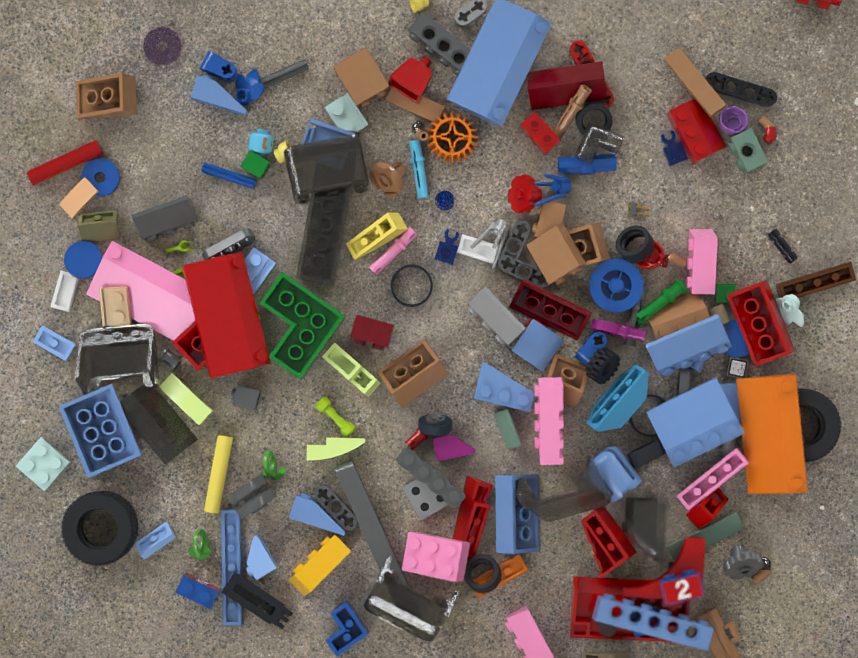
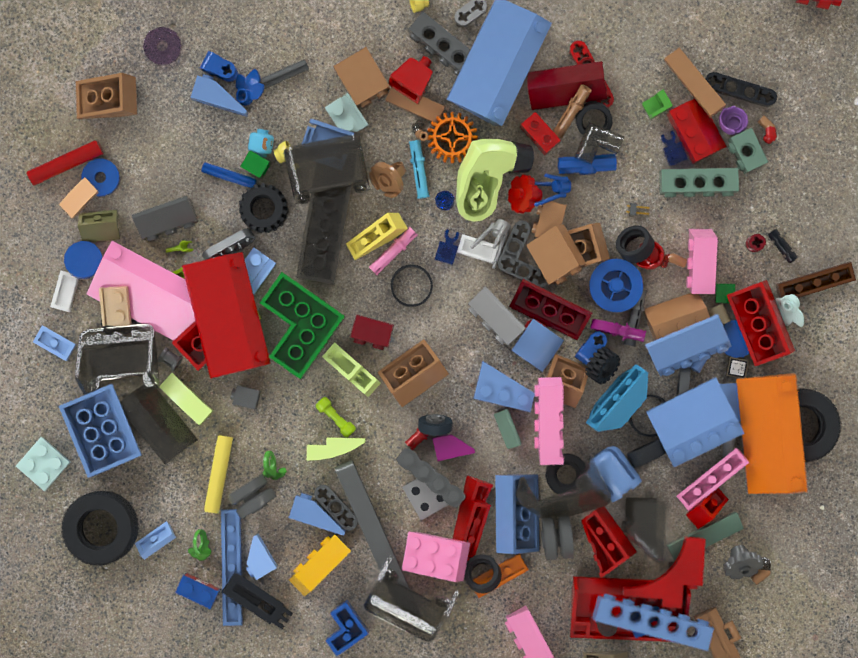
green pin [634,279,687,325] -> none
red brick [659,569,705,606] -> none
none -> black tyre [239,183,289,233]
none -> yellowish green piece [456,139,534,222]
none -> dark grey wheel [541,516,574,561]
none -> black tyre [545,453,589,496]
none -> bright green panel [642,89,673,120]
none -> sand green brick [659,168,739,198]
none -> dark red bush [746,234,766,252]

